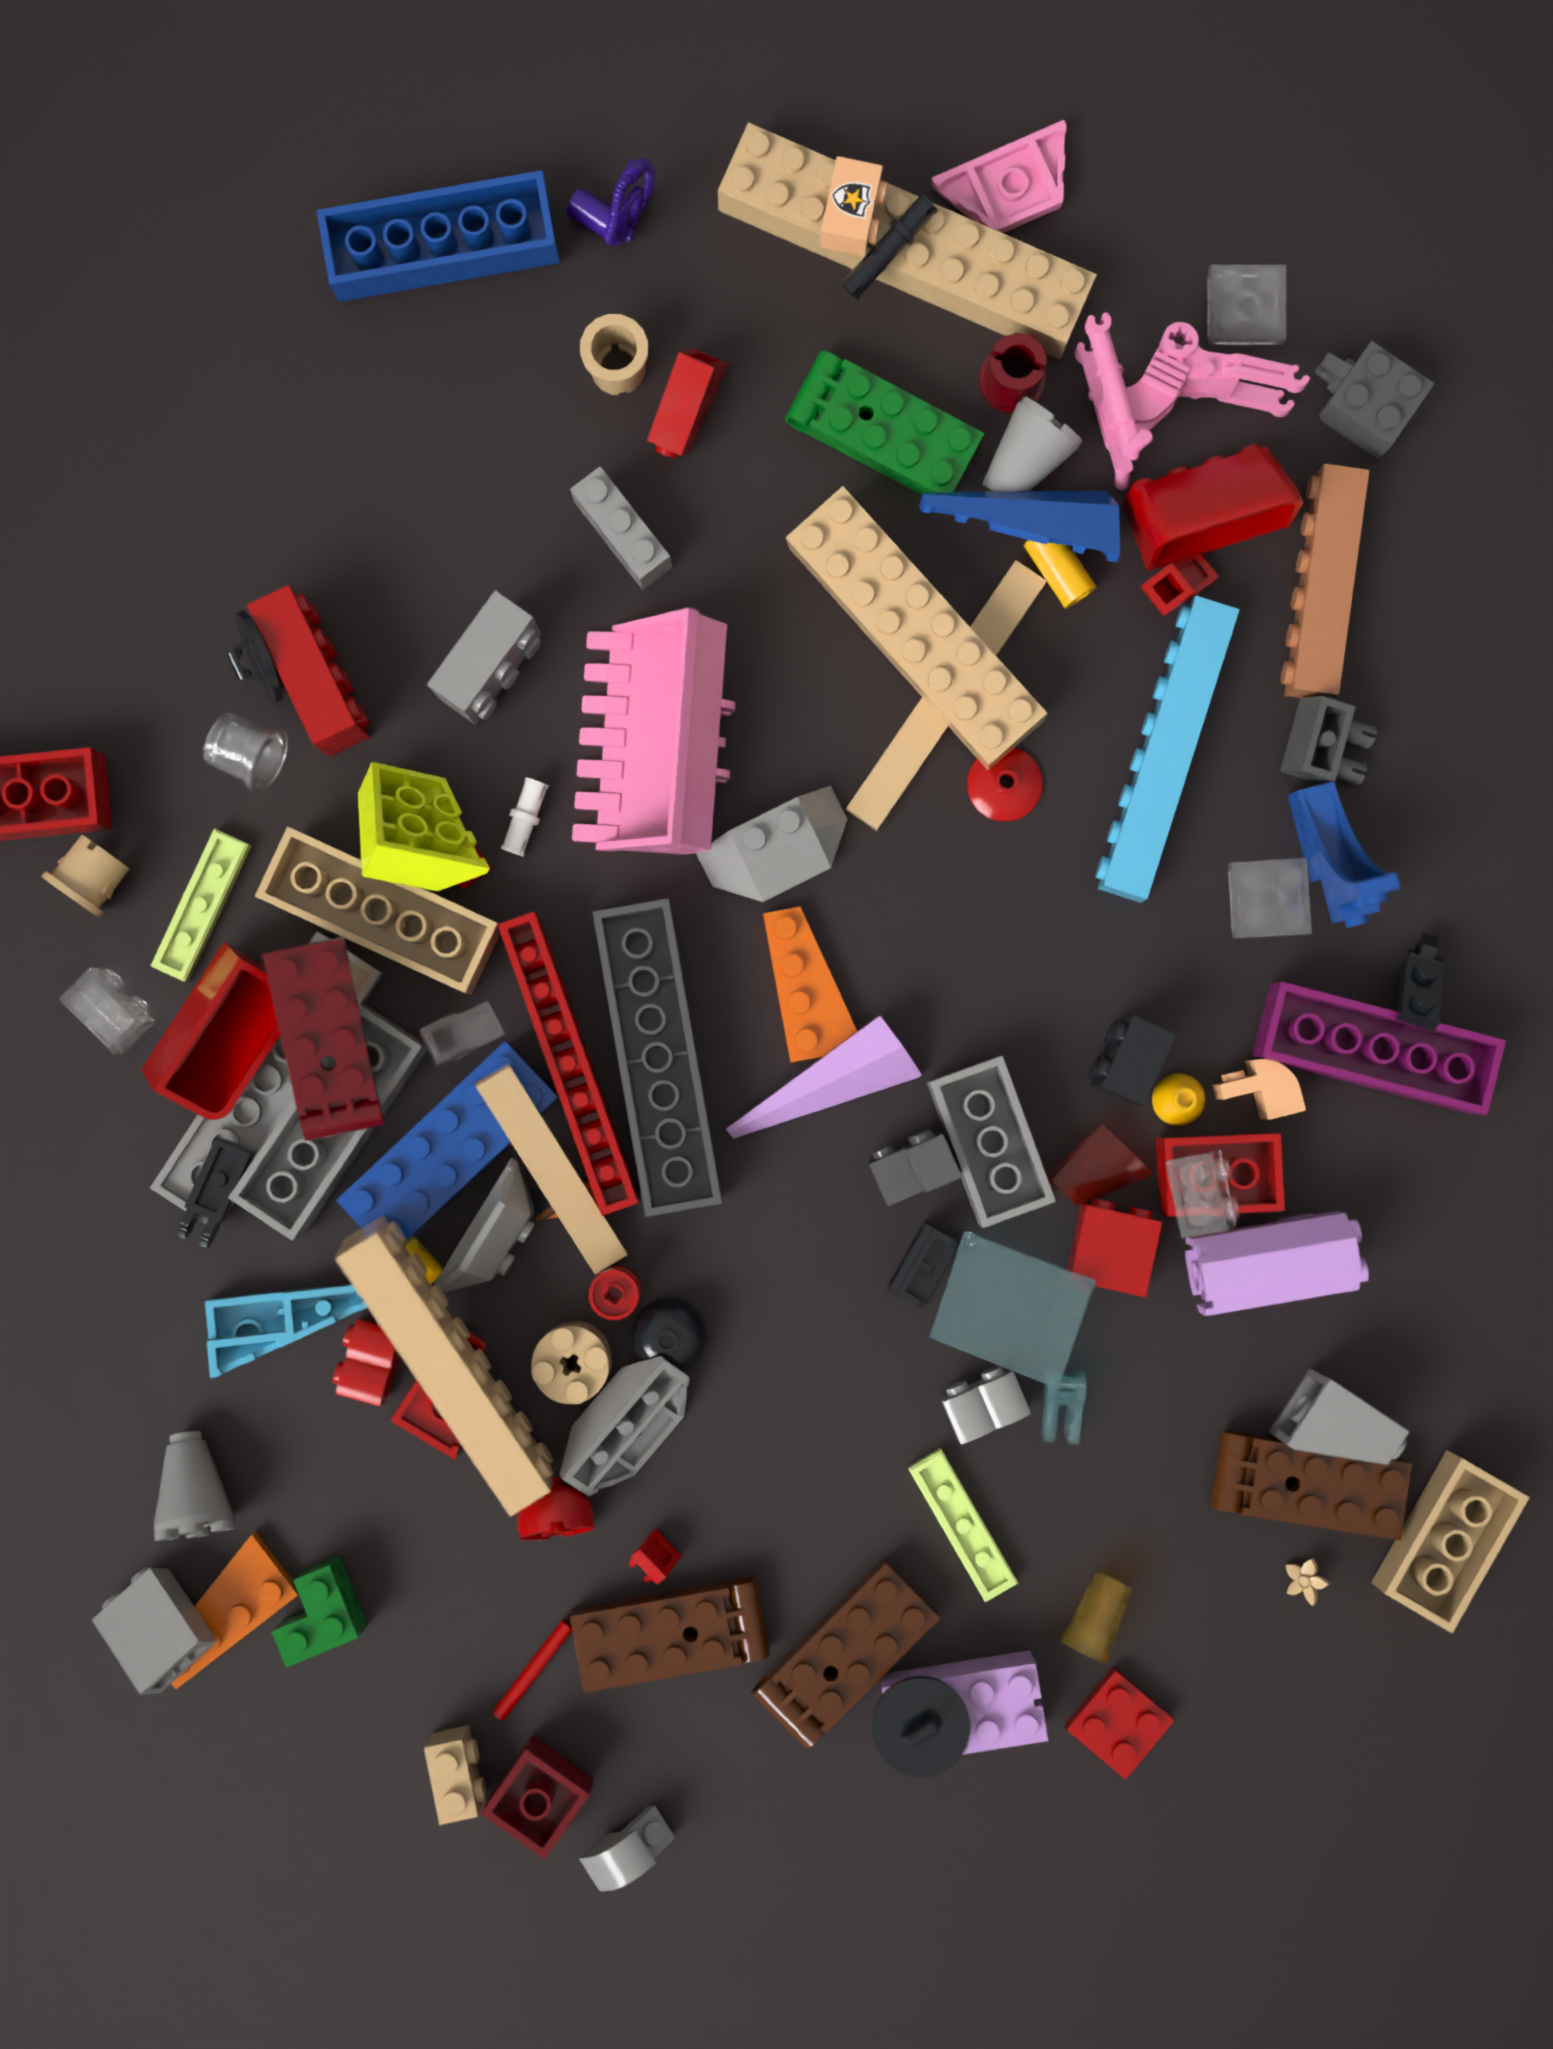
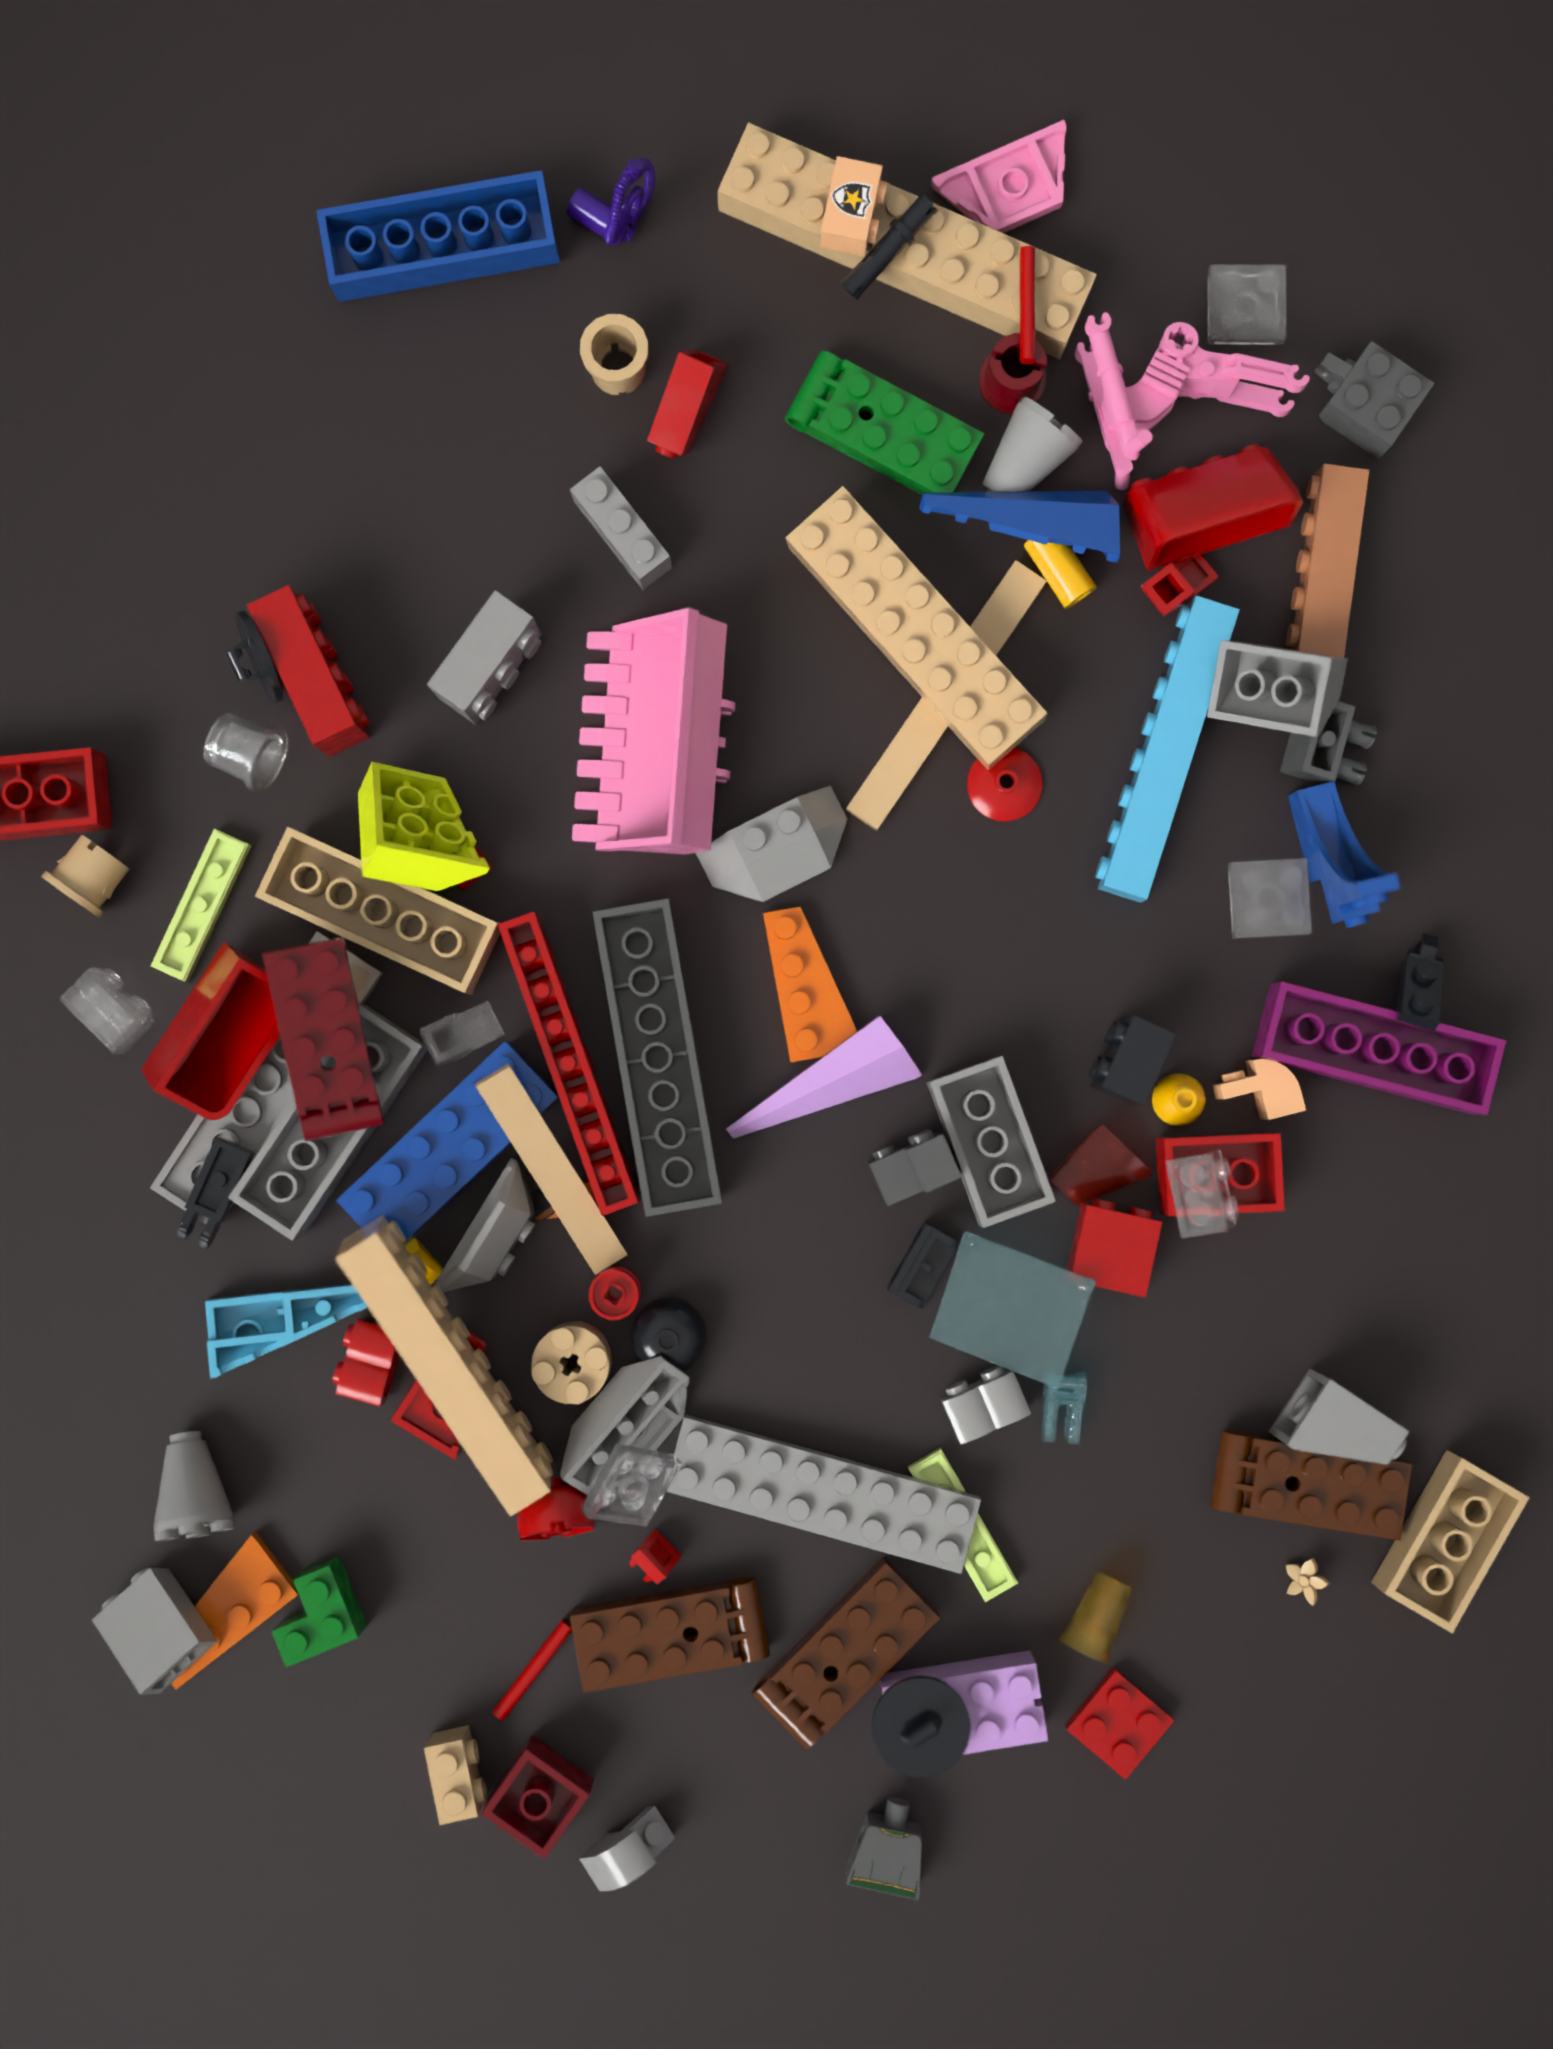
white pin [501,777,549,857] -> none
lavender brick [1185,1211,1369,1316] -> none
none -> clear plate [582,1444,682,1527]
none -> light grey plate [664,1414,981,1574]
none -> dark grey torso [845,1796,922,1900]
none -> red bar [1020,246,1035,364]
none -> light grey slope [1207,640,1348,737]

